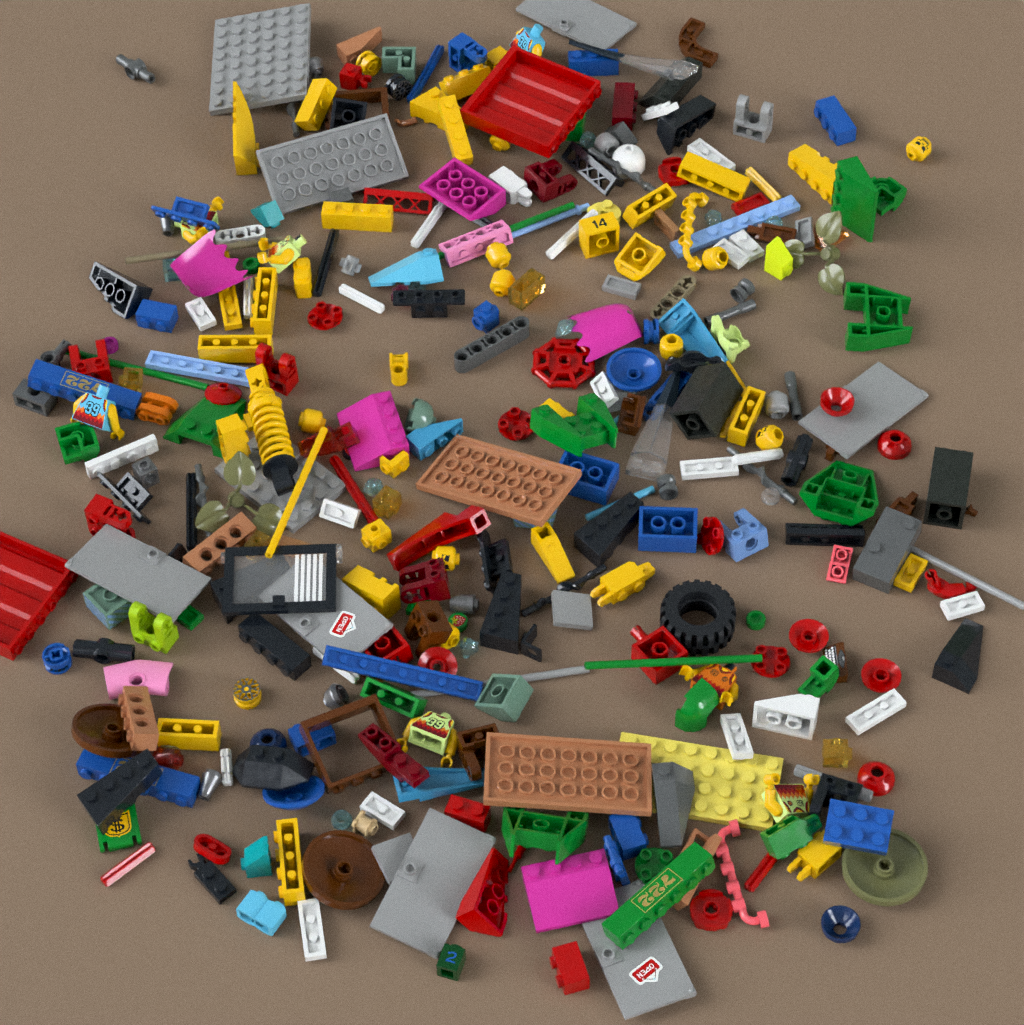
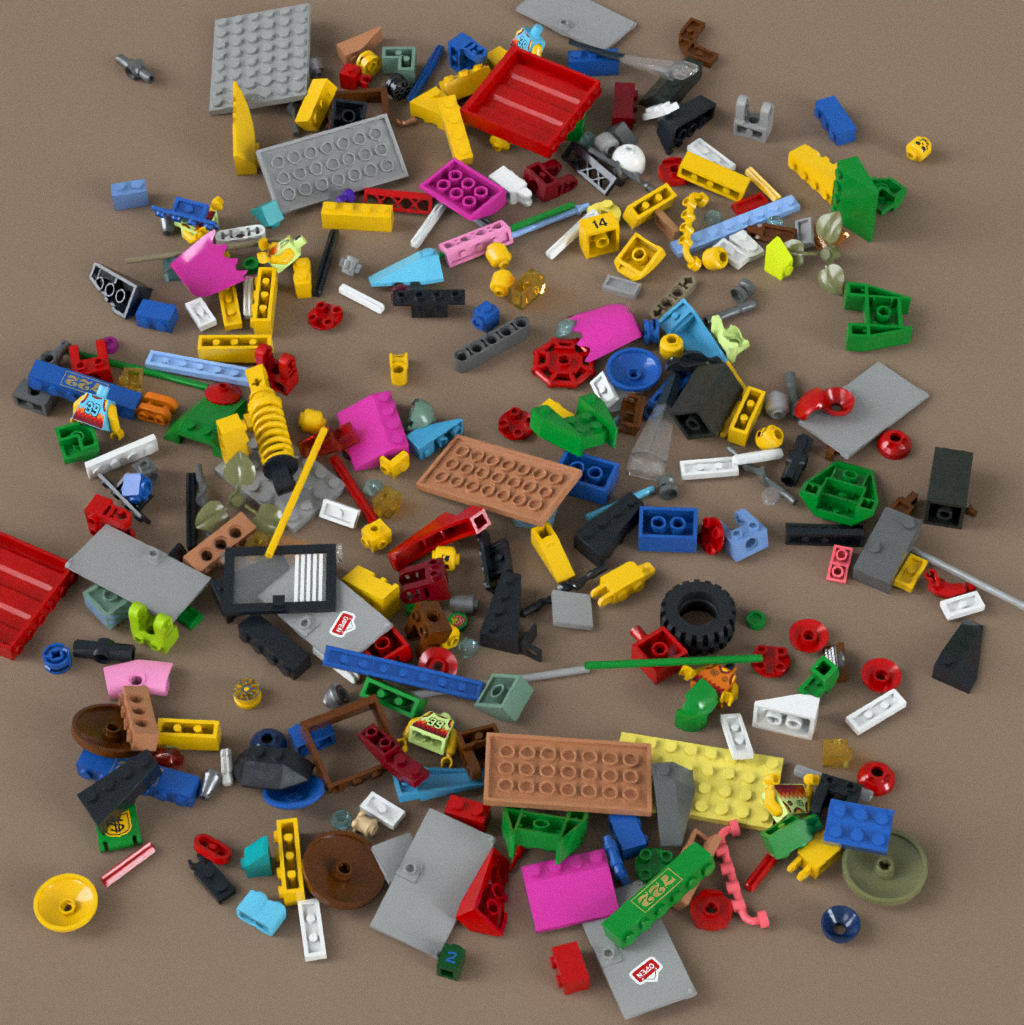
none -> yellow dish [33,873,98,932]
none -> medium blue brick [110,179,149,211]
none -> brick [121,473,152,504]
none -> dark purple piece [336,188,355,203]
none -> red dish [794,387,824,421]

